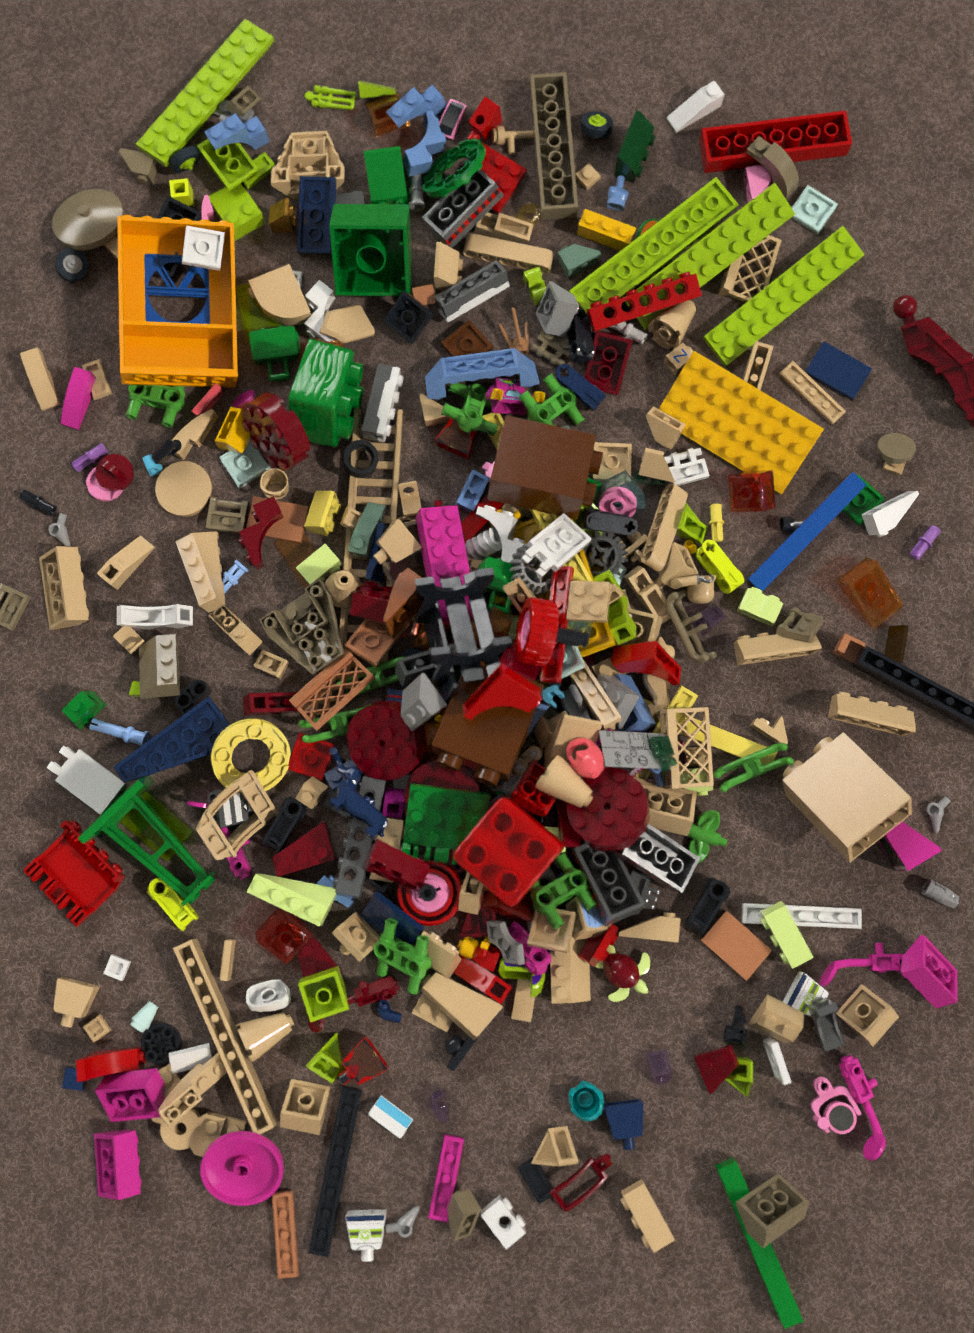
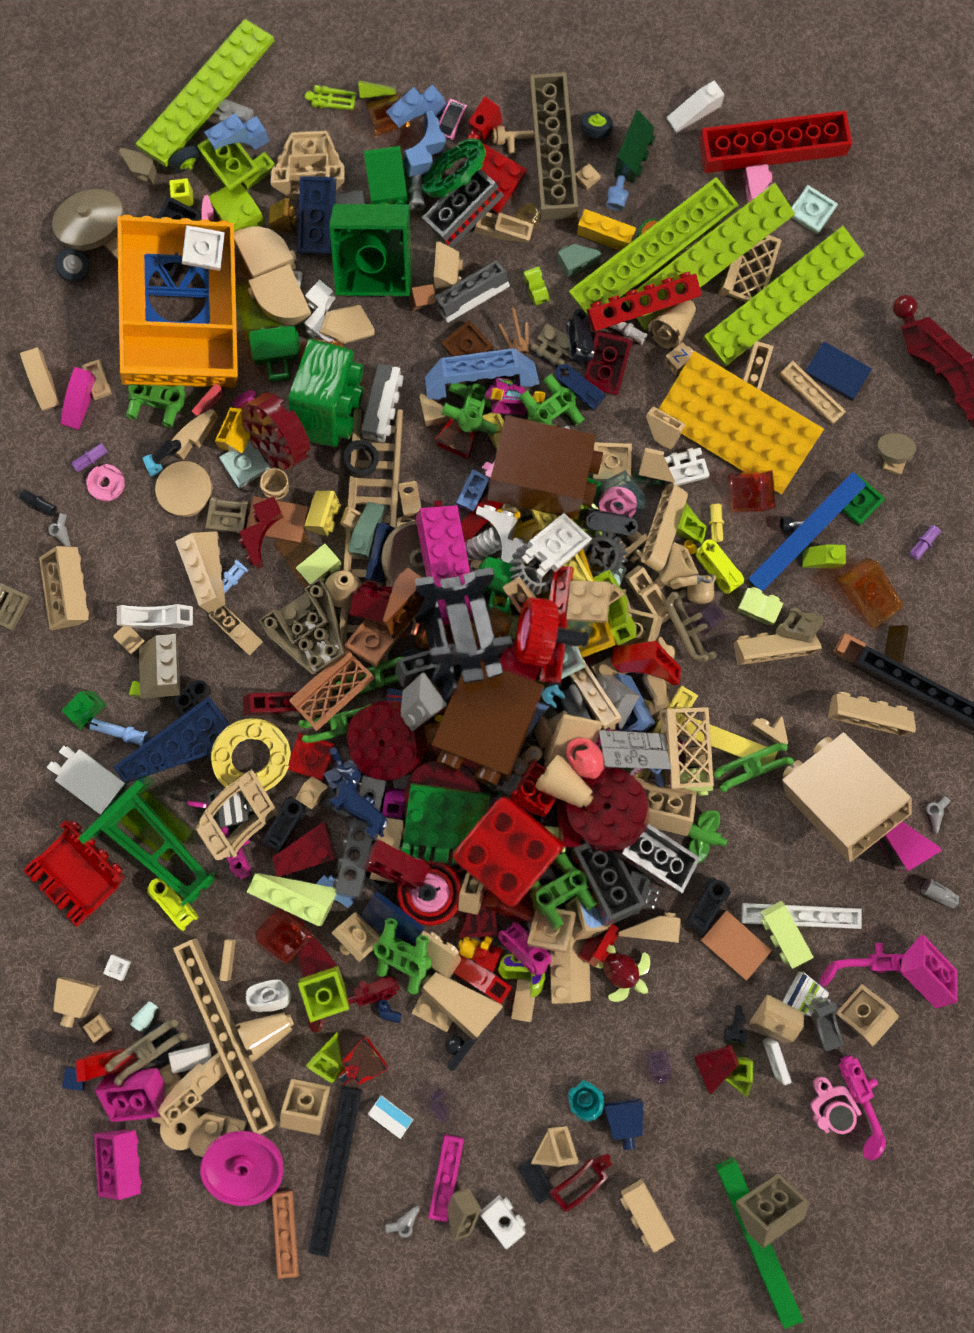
dark red tile [96,454,134,491] -> none
tan slope [97,535,155,590] -> none
dark tan slope [225,86,261,117] -> none
tan slope [254,650,289,680] -> none
white torso [346,1209,387,1262] -> none
tan torso [373,519,422,565] -> none
black slope [383,290,435,344] -> none
tan beam [463,234,554,274] -> none
red arch [463,663,542,721] -> none
light grey tile [486,920,525,965] -> none
light grey slope [536,281,579,337] -> none
clear green plate [648,736,677,772] -> none
dark tan arch [746,136,799,200] -> none
white slope [861,491,919,537] -> none
none -> dark tan piece [105,1019,187,1085]
none -> tan brick [234,227,297,278]
none -> lime slope [802,544,846,569]

